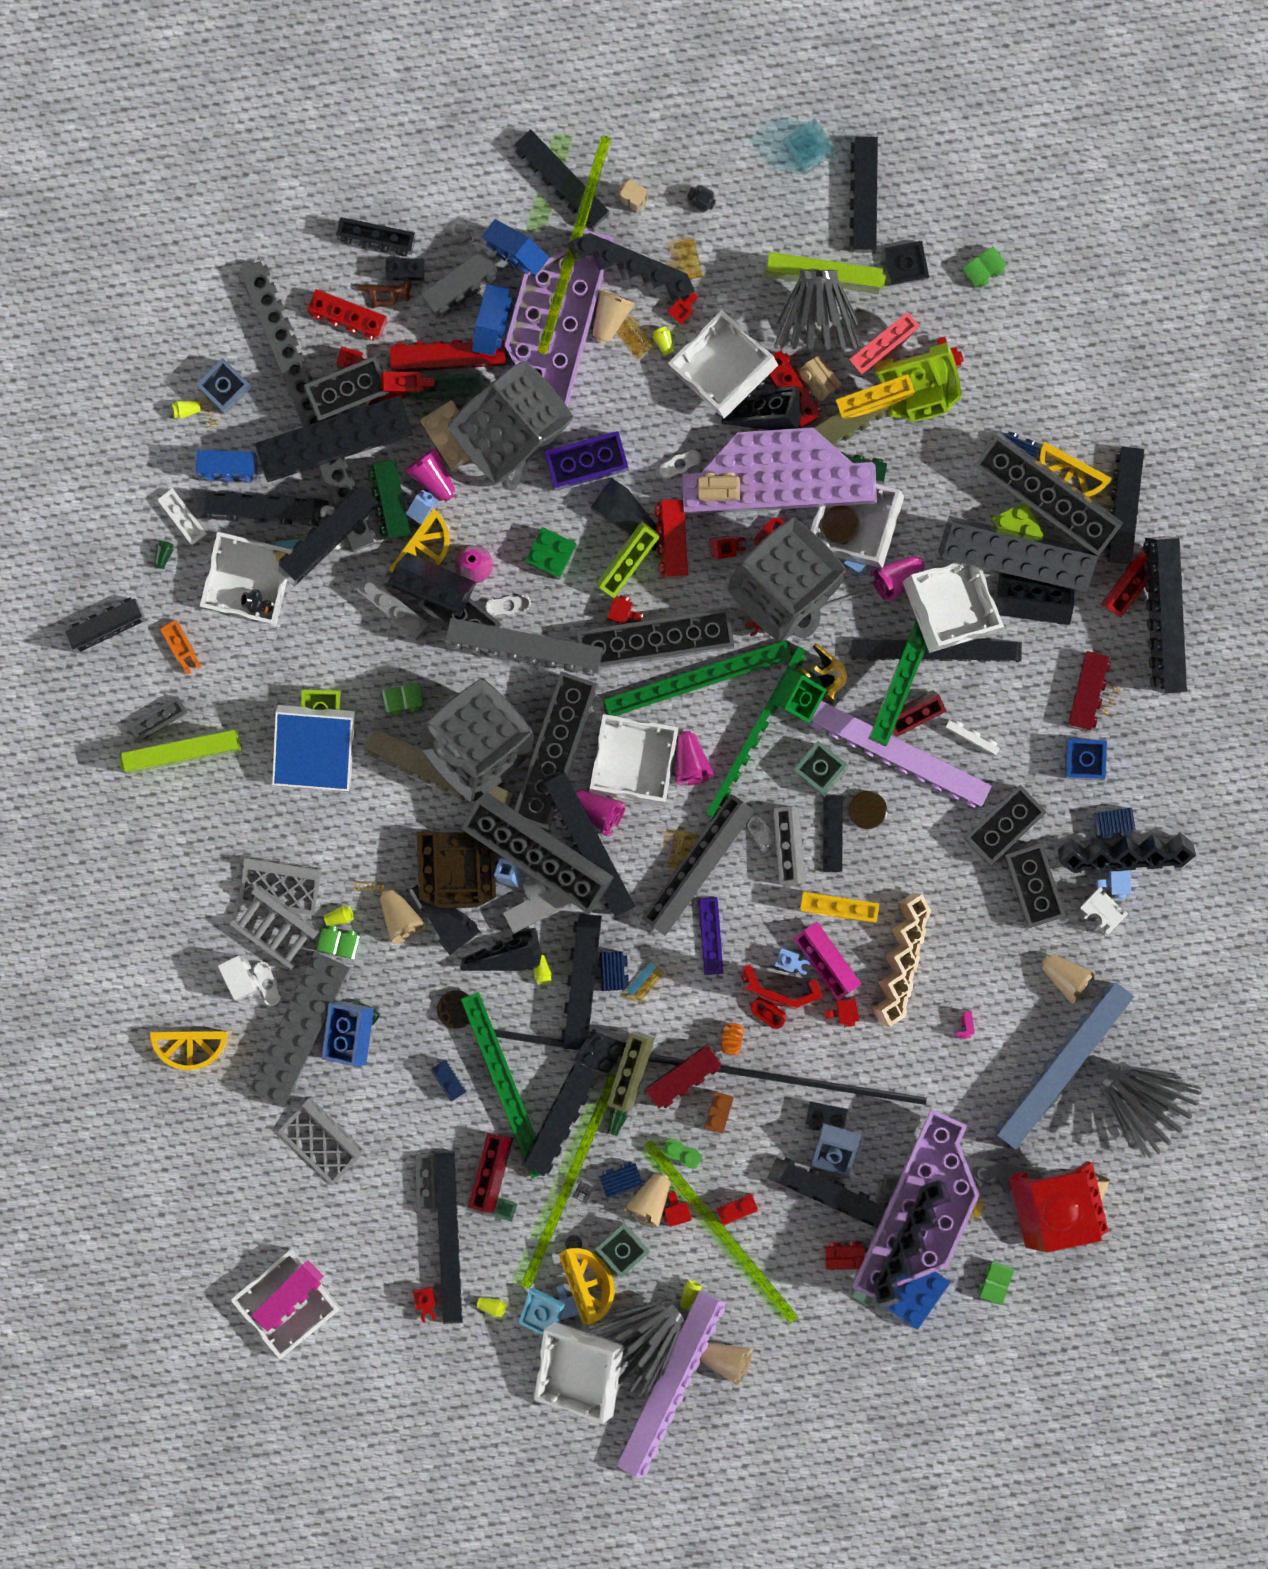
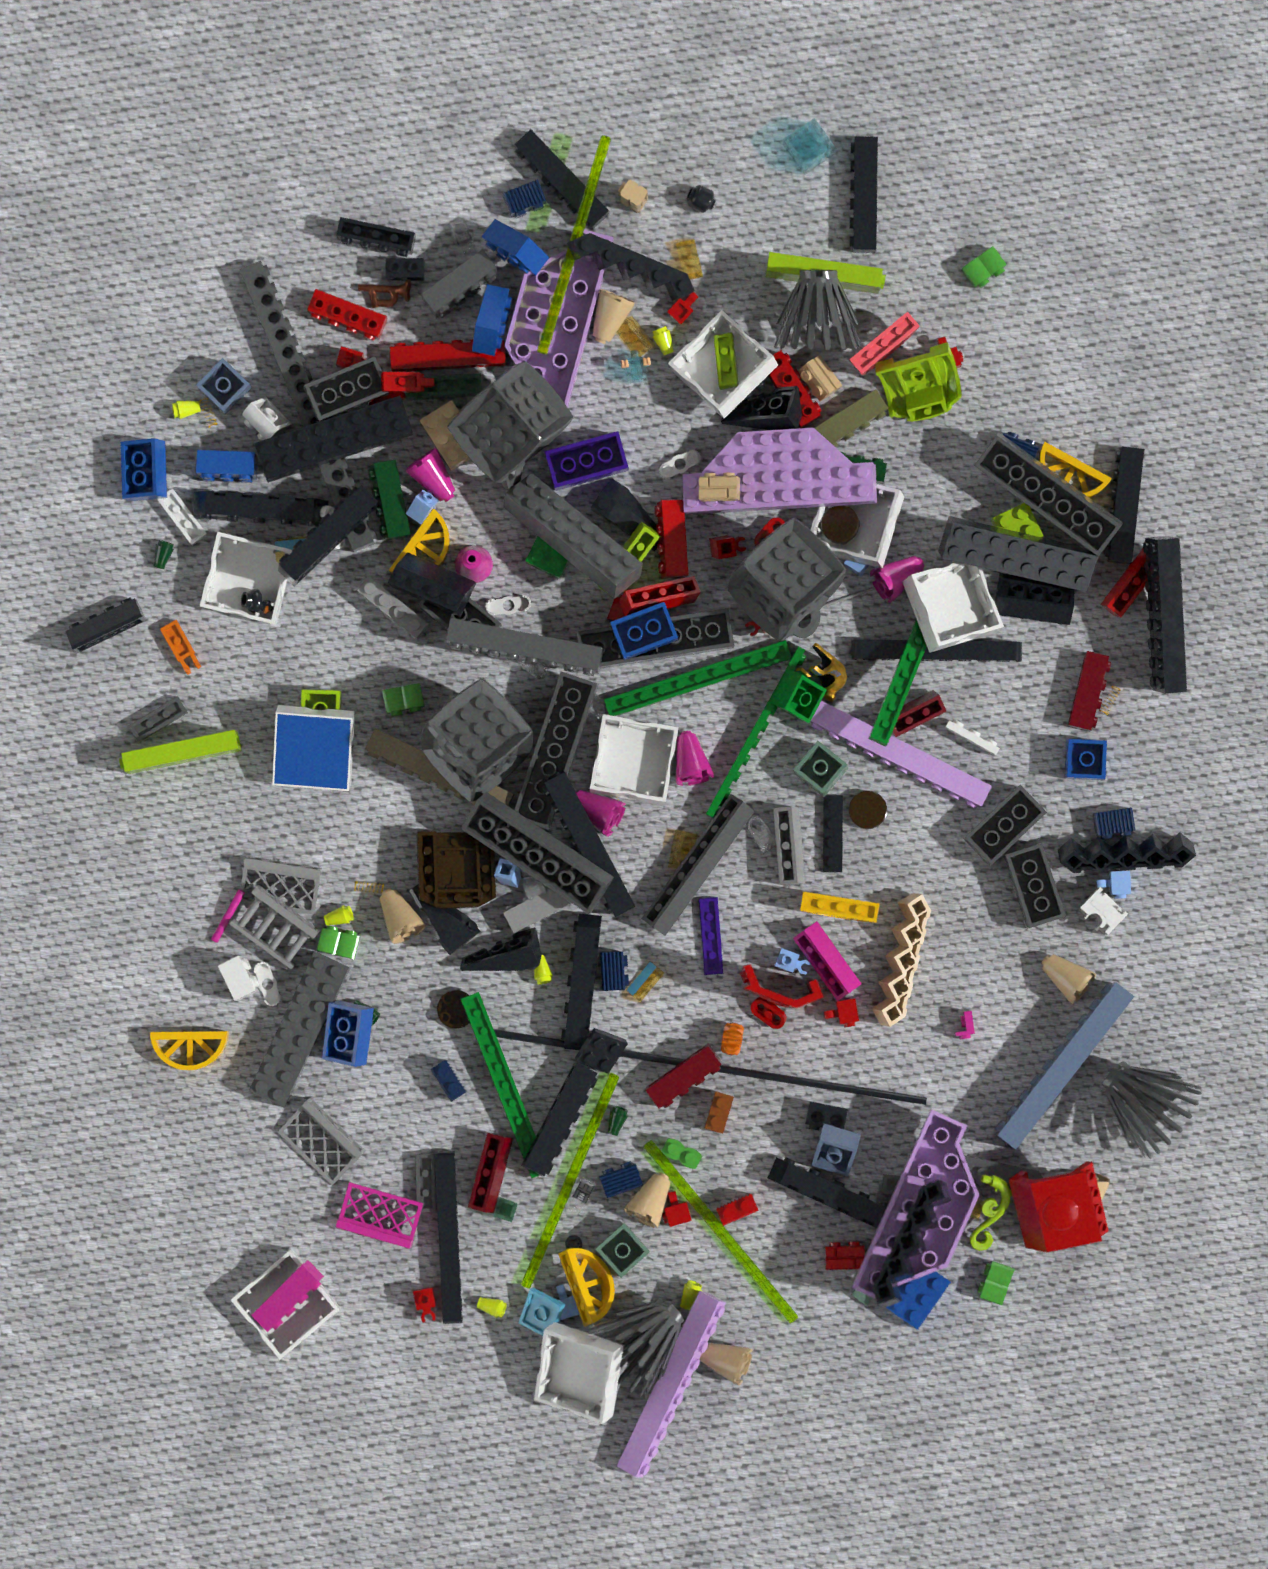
olive brick [607,1031,655,1112] -> none
yellow window [836,374,915,419] -> none
black plate [884,241,930,286] -> none
none -> blue brick [120,438,167,501]
none -> dark pink bar [211,889,245,943]
none -> white brick [242,397,292,441]
none -> dark pink fence [336,1182,424,1249]
none -> dark blue brick [502,179,547,218]
none -> dark grey brick [503,473,643,599]
none -> blue brick [610,602,678,660]
none -> red brick [619,576,701,616]
none -> clear light blue piece [621,350,651,384]
none -> lime tile [714,332,739,390]
none -> lime plant [969,1175,1013,1251]

